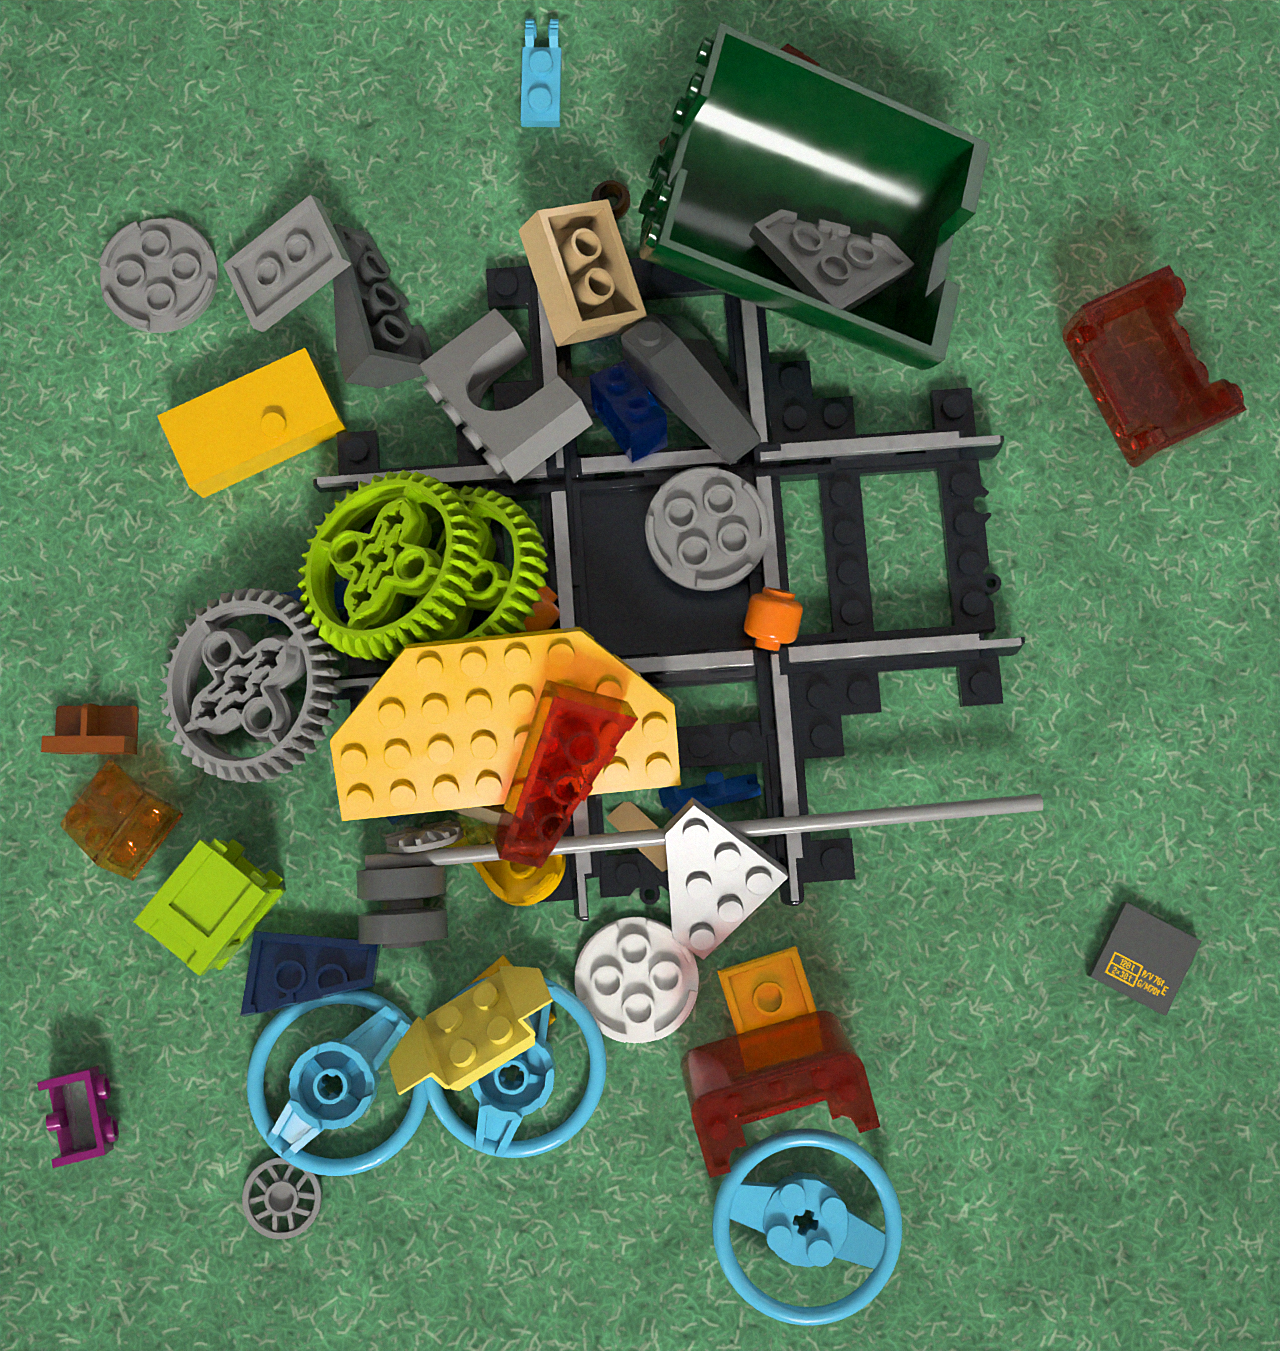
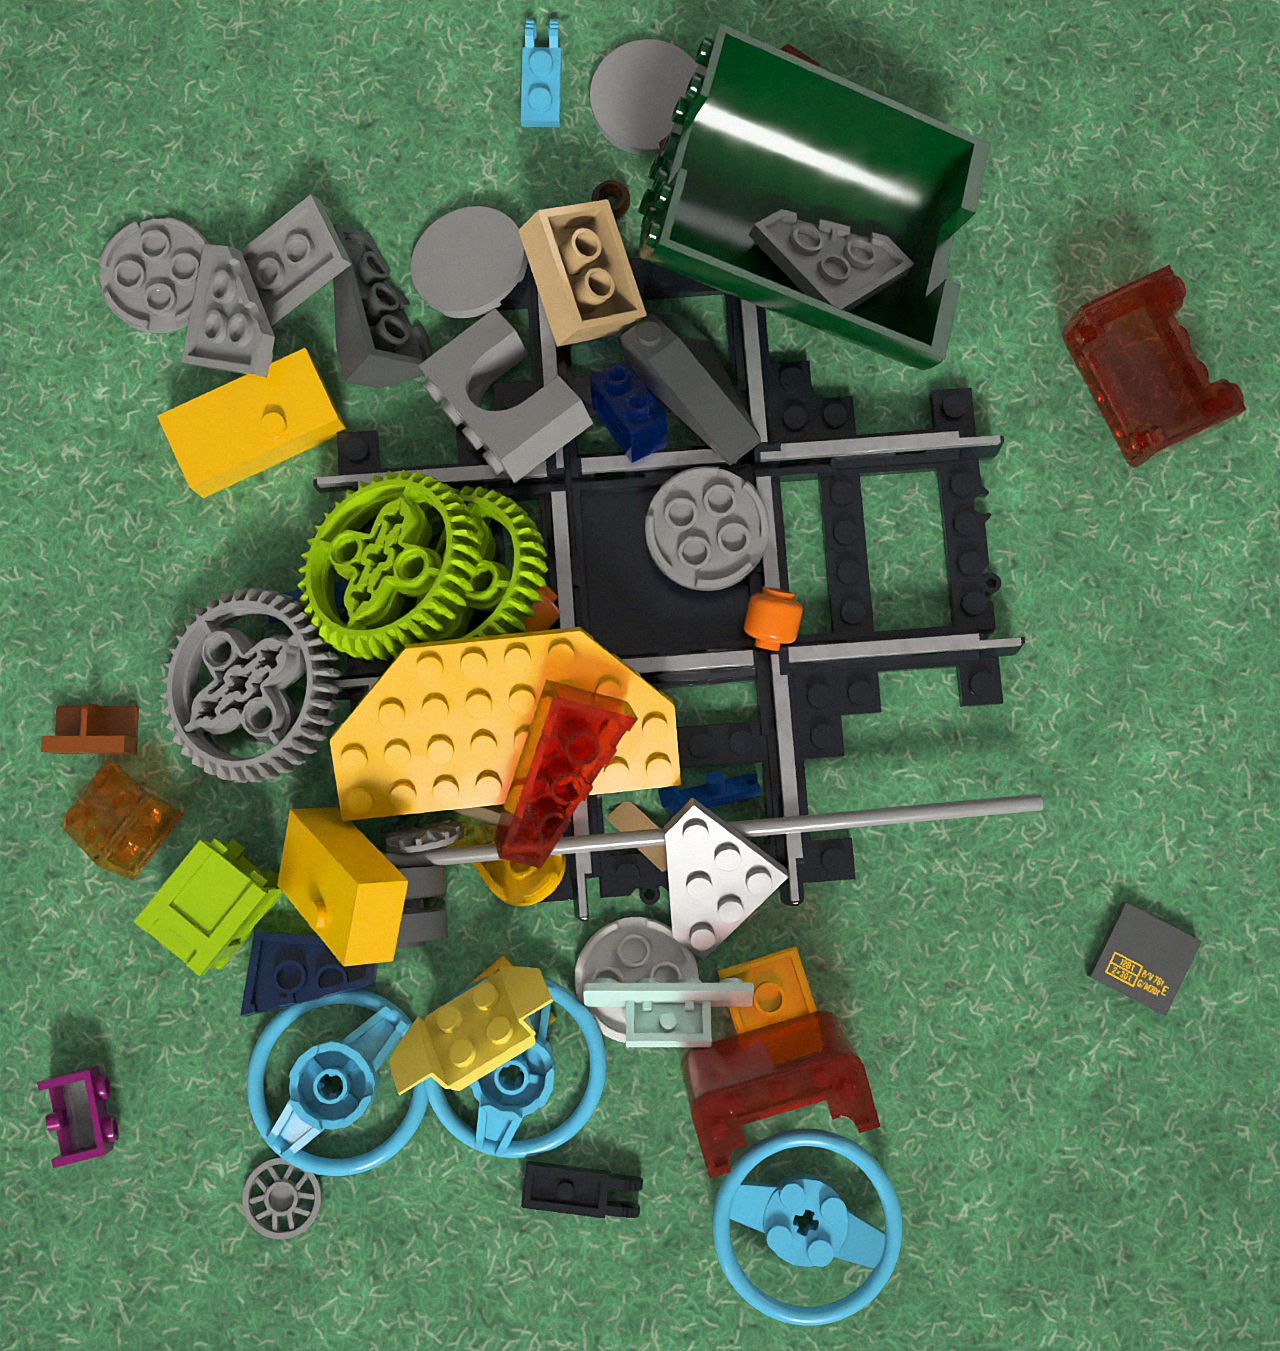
none -> light grey plate [181,244,275,378]
none -> yellow brick [277,807,409,966]
none -> light grey tile [411,206,528,318]
none -> black hinge [521,1161,643,1218]
none -> light aqua bracket [583,978,754,1047]
none -> light grey tile [590,39,698,155]

